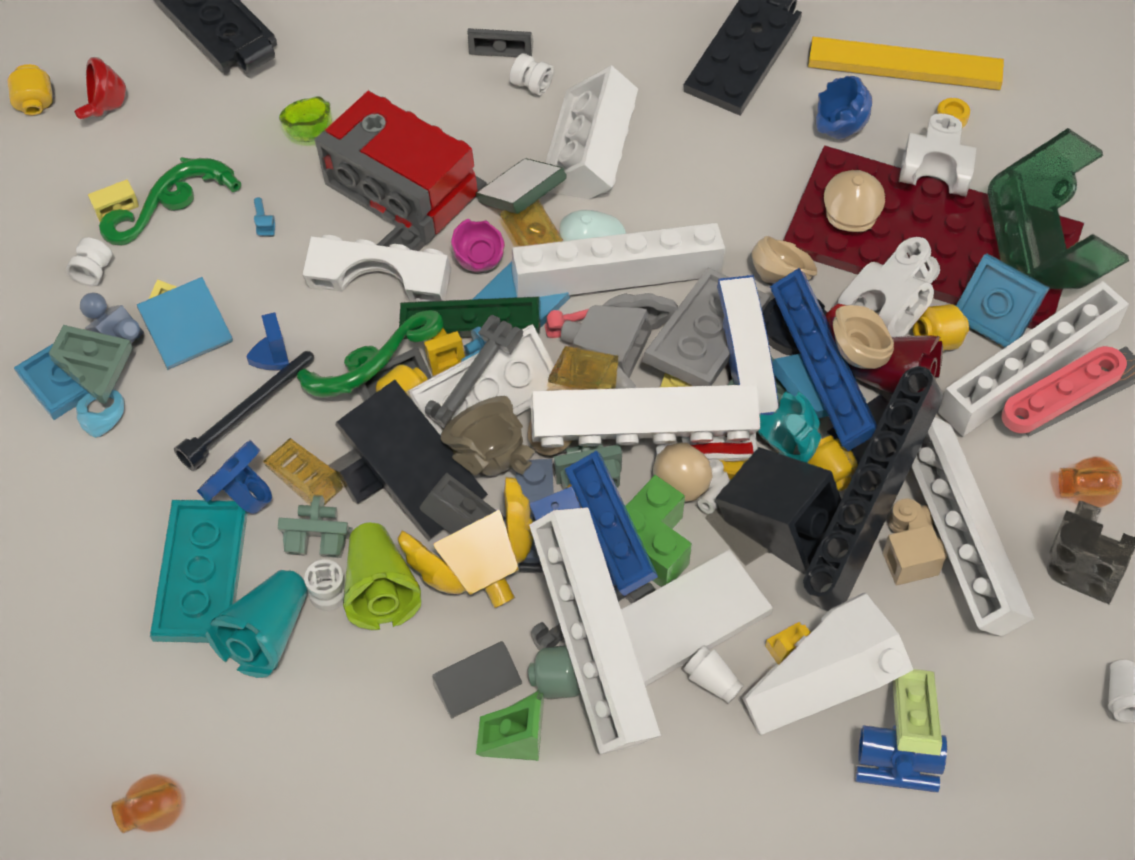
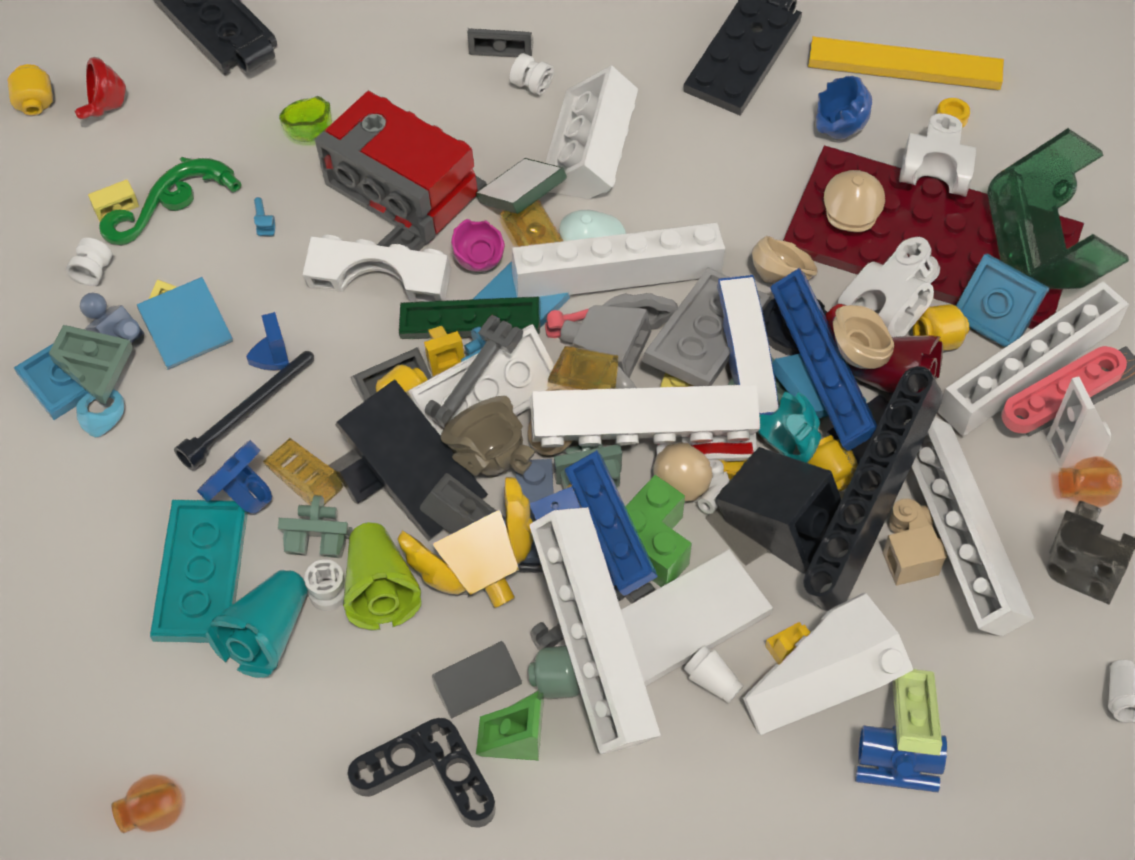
green plant [297,310,444,398] -> none
none -> black beam [347,718,496,828]
none -> white slope [1046,377,1111,469]

